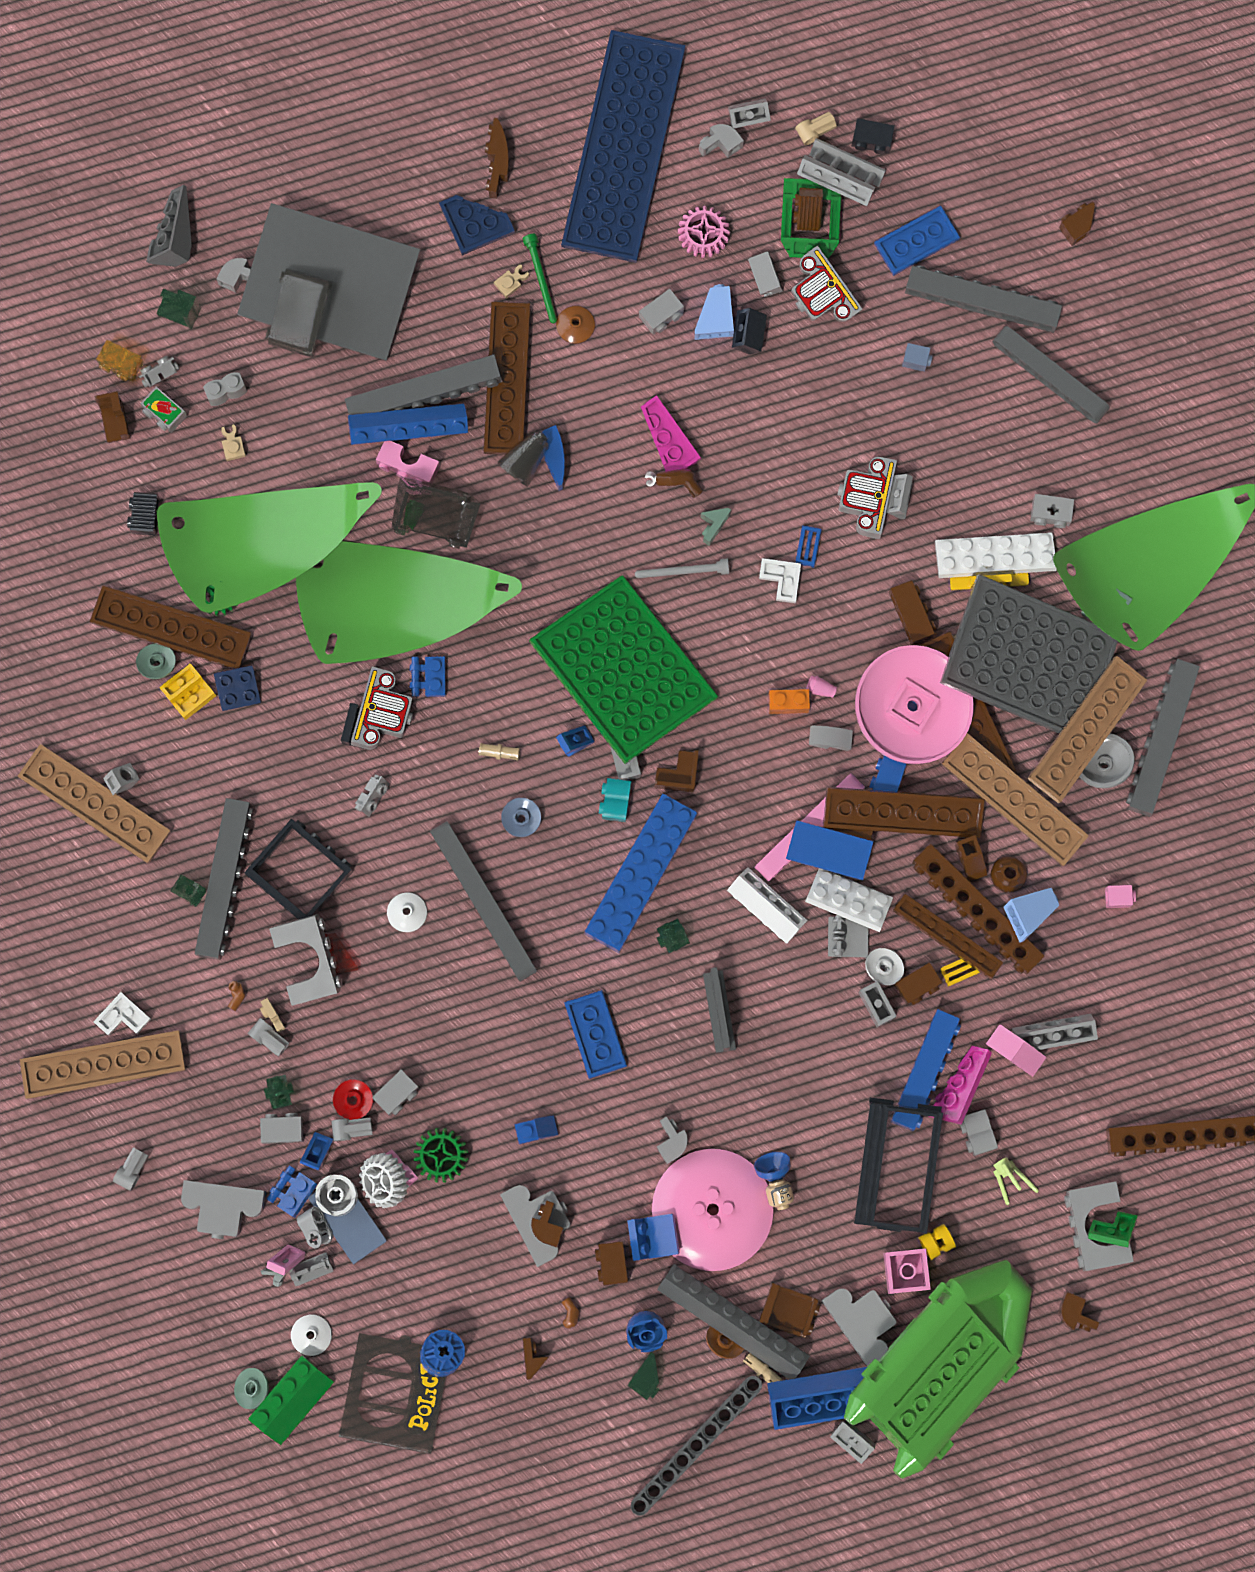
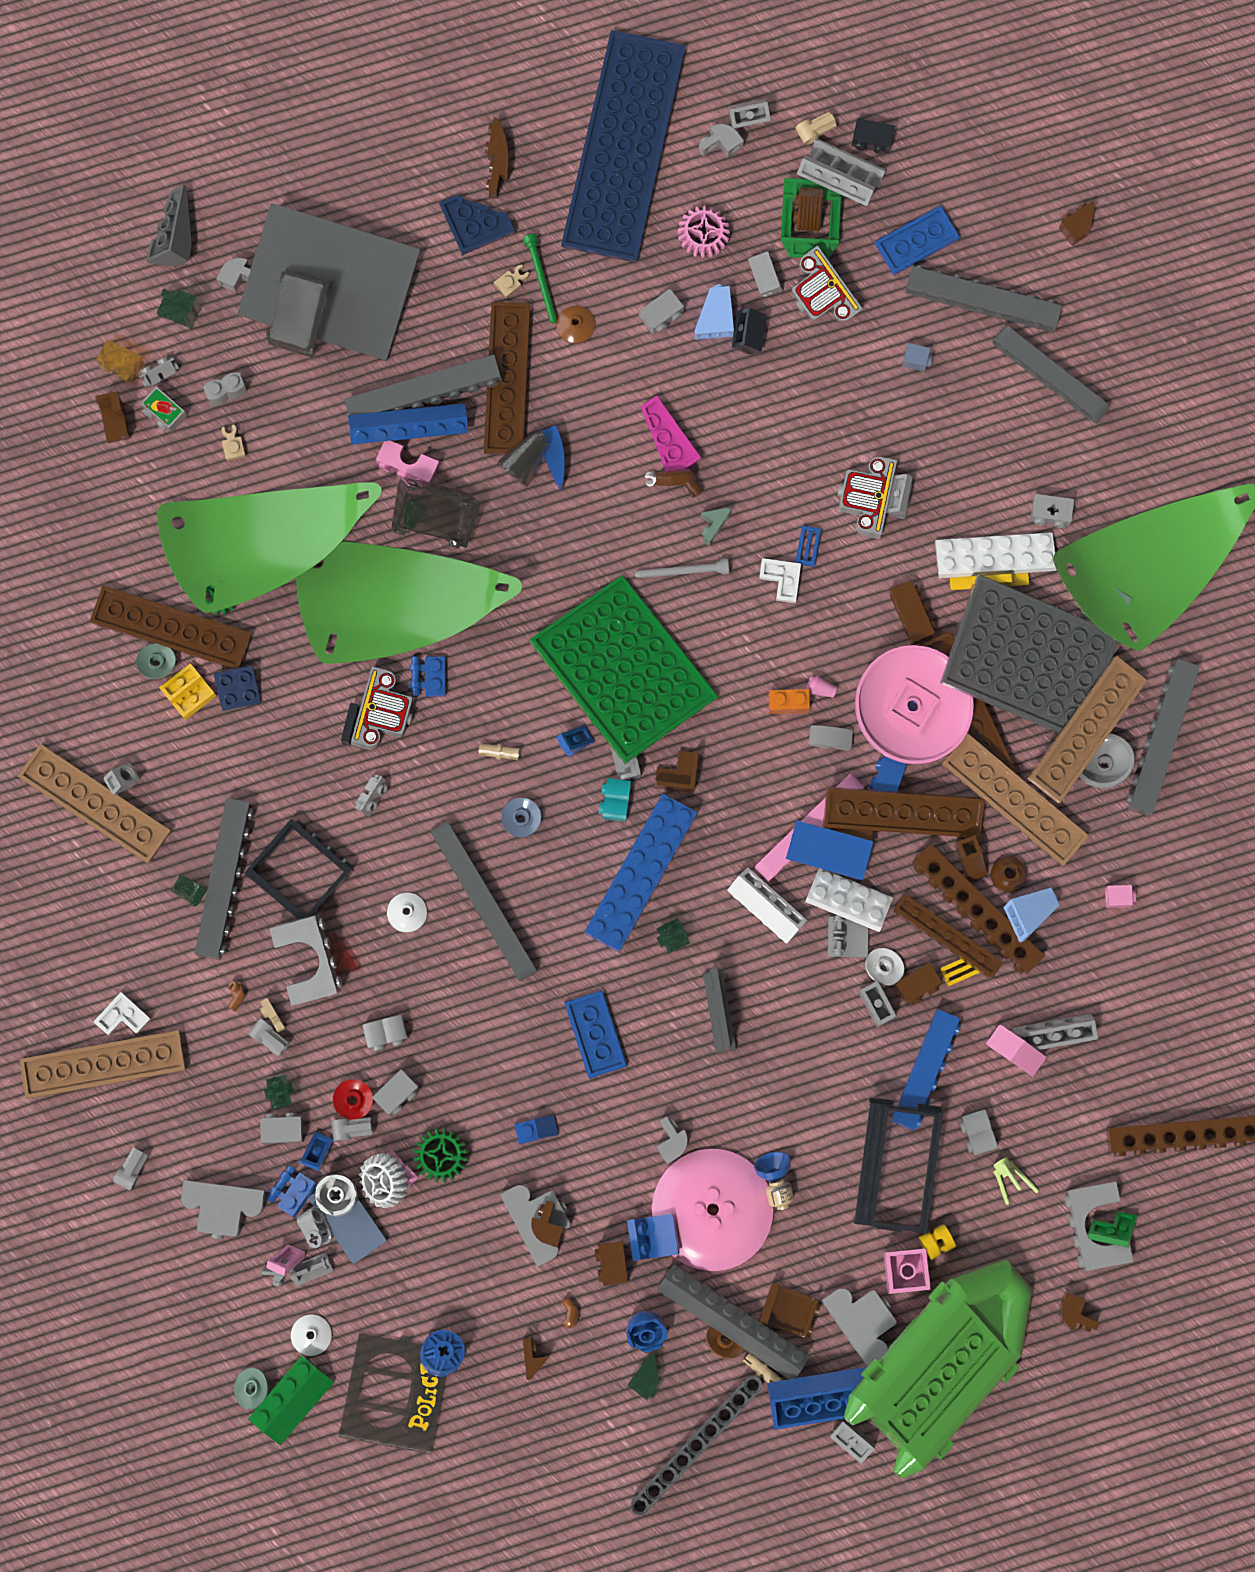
black brick [127,492,159,536] -> none
dark pink wing [928,1046,992,1125] -> none
none -> light grey brick [362,1015,408,1052]

